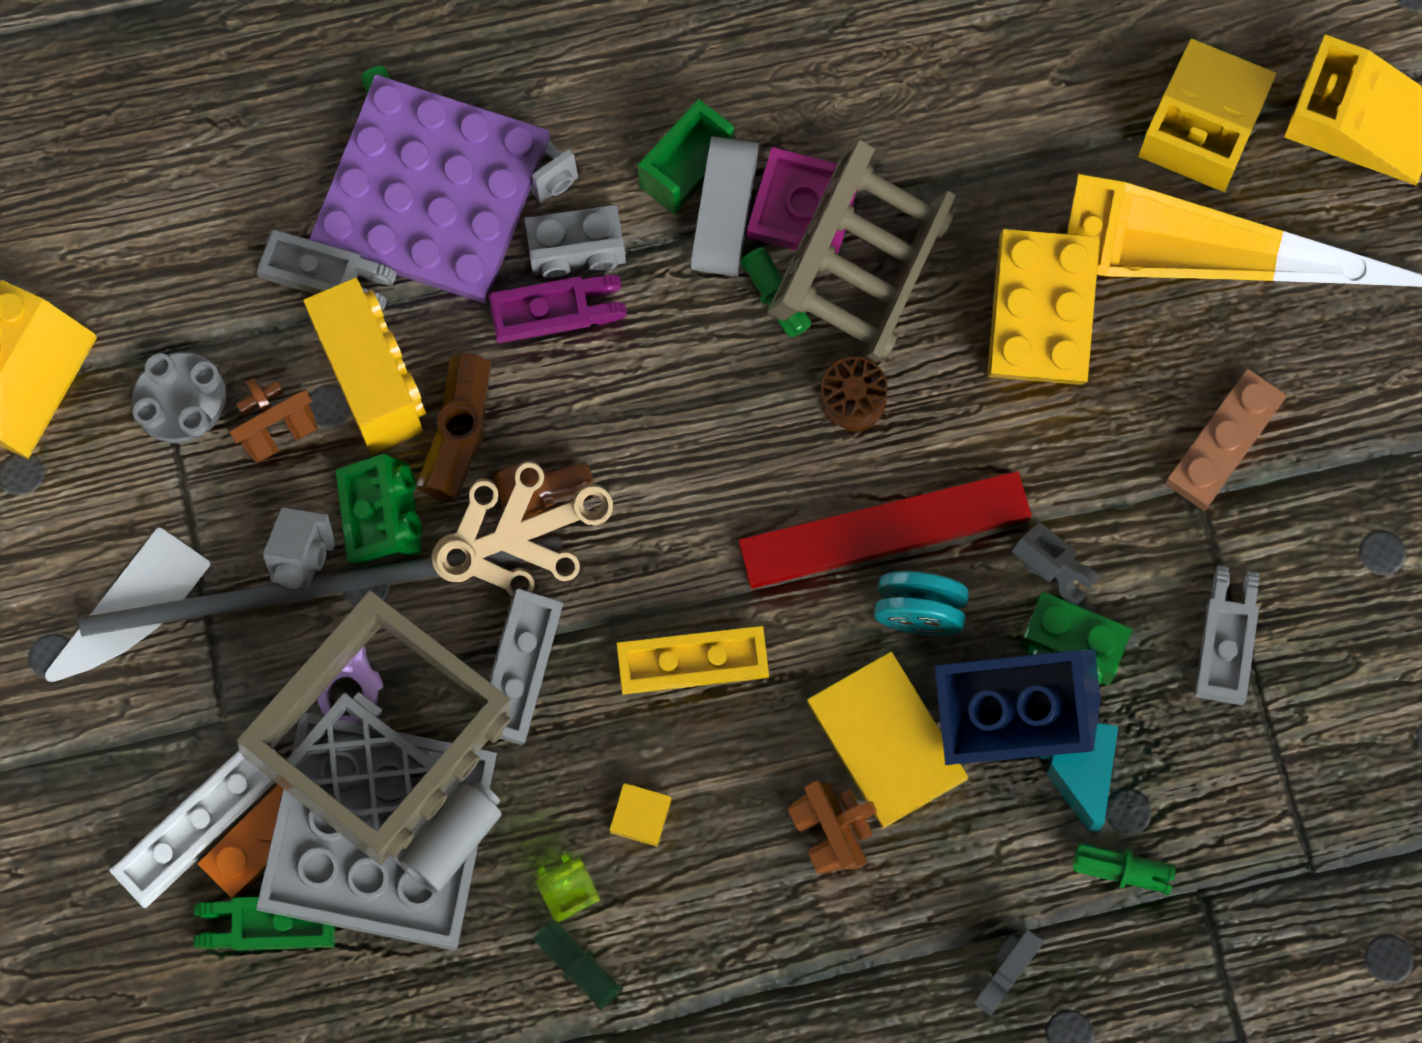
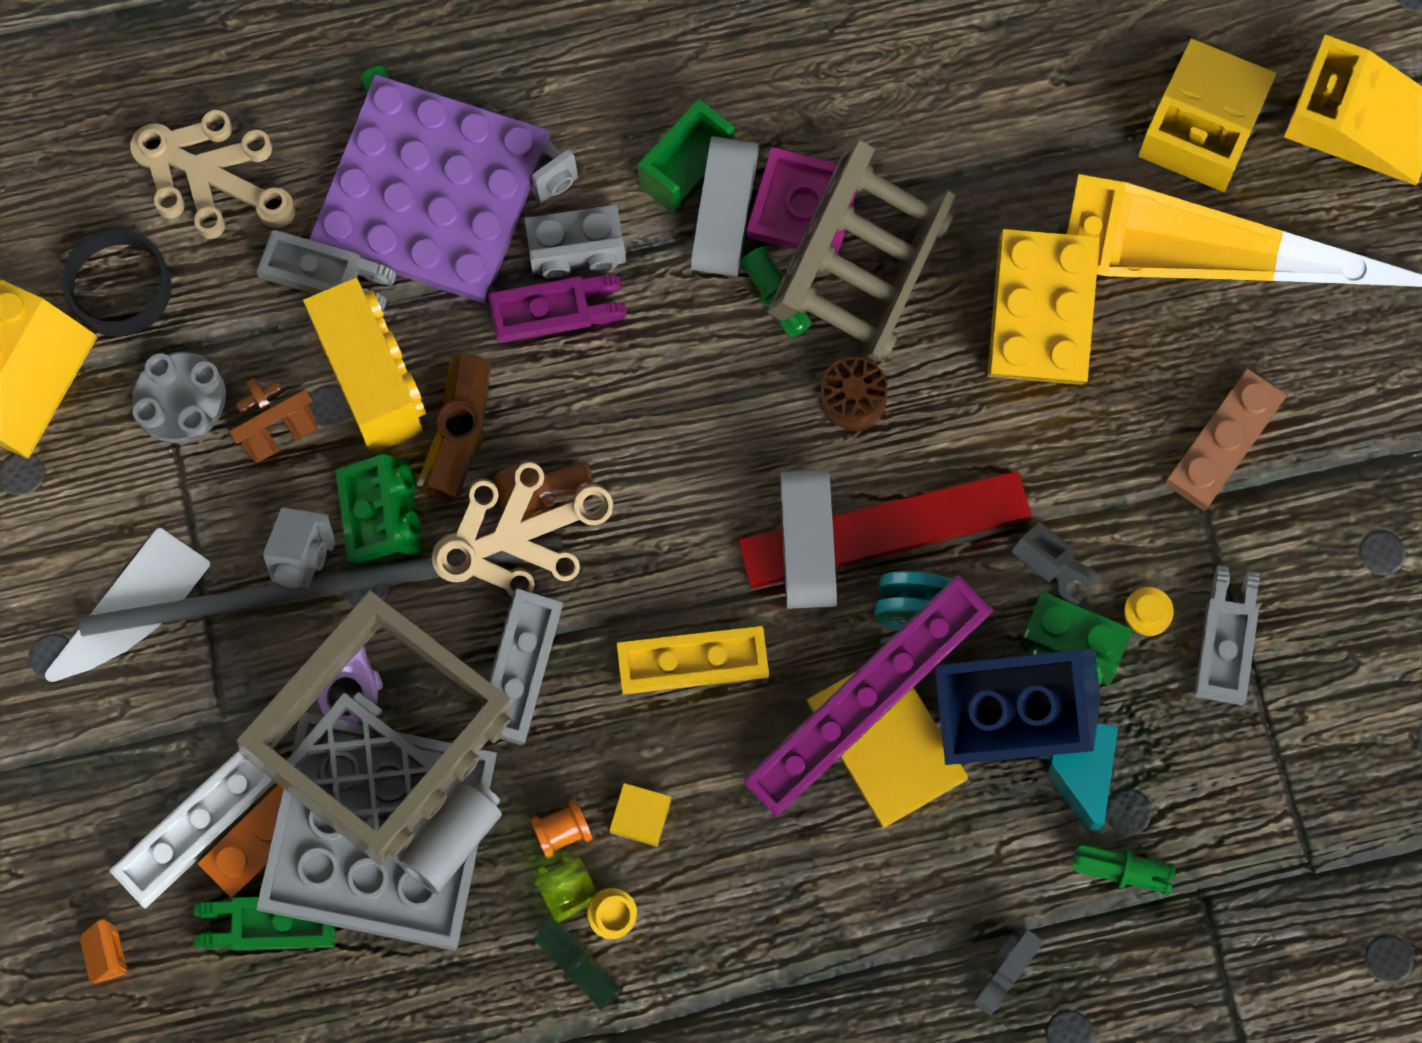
dark orange hips [788,781,877,874] -> none
none -> black tyre [62,229,172,337]
none -> orange slope [80,919,128,983]
none -> tan plant [130,110,295,239]
none -> orange bush [529,798,593,860]
none -> yellow plate [586,888,637,939]
none -> magenta tile [743,574,993,817]
none -> light grey beam [780,469,837,609]
none -> yellow plate [1124,587,1174,636]

